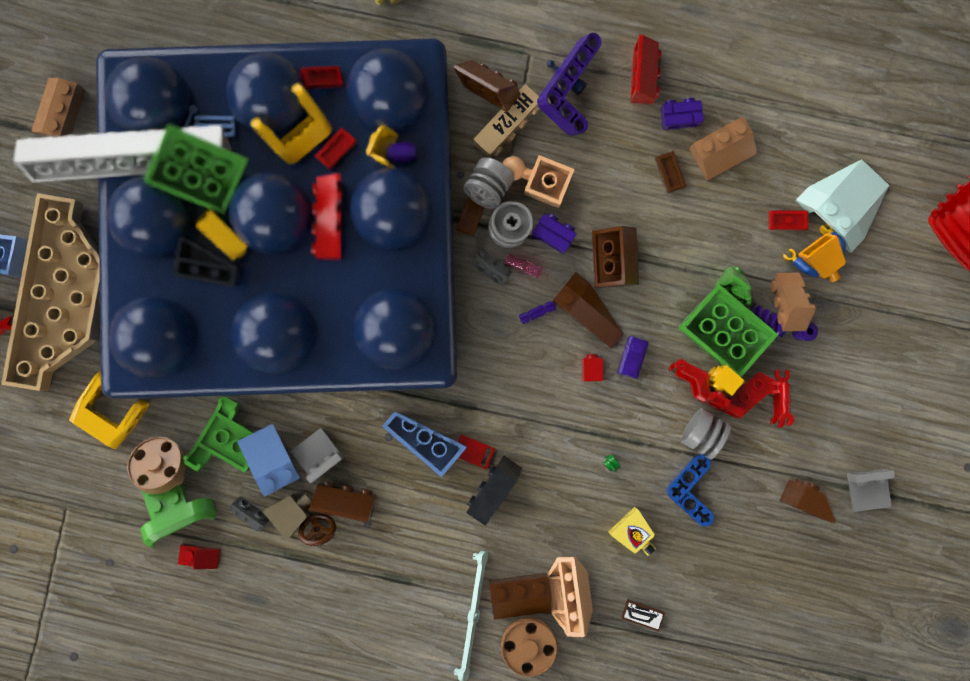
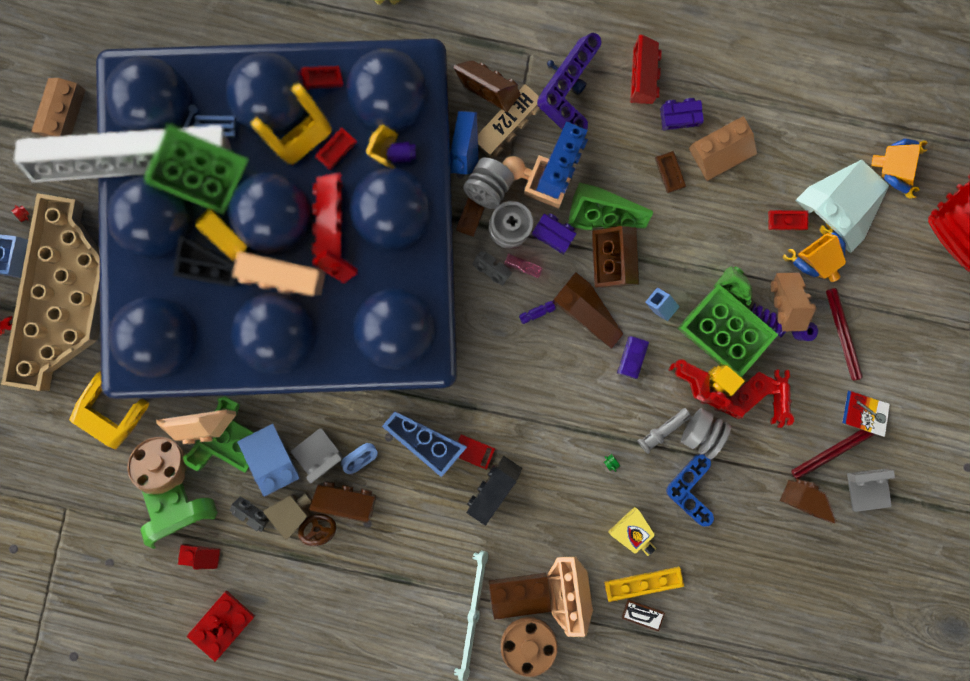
red brick [582,354,603,382] -> none
none -> red plate [11,205,30,223]
none -> light nougat wedge [156,409,236,445]
none -> red plate [186,591,255,662]
none -> light nougat brick [233,252,326,296]
none -> red plate [313,249,357,283]
none -> light blue plate [341,443,378,474]
none -> blue slope [450,111,479,175]
none -> blue brick [537,121,588,199]
none -> bright green wedge [568,182,653,230]
none -> yellow tile [604,566,684,602]
none -> light grey pin [637,408,692,454]
none -> medium blue brick [645,288,680,321]
none -> dark red axle [791,429,875,479]
none -> dark red axle [826,288,863,381]
none -> sticker [842,391,890,437]
none -> light orange torso [871,138,927,199]

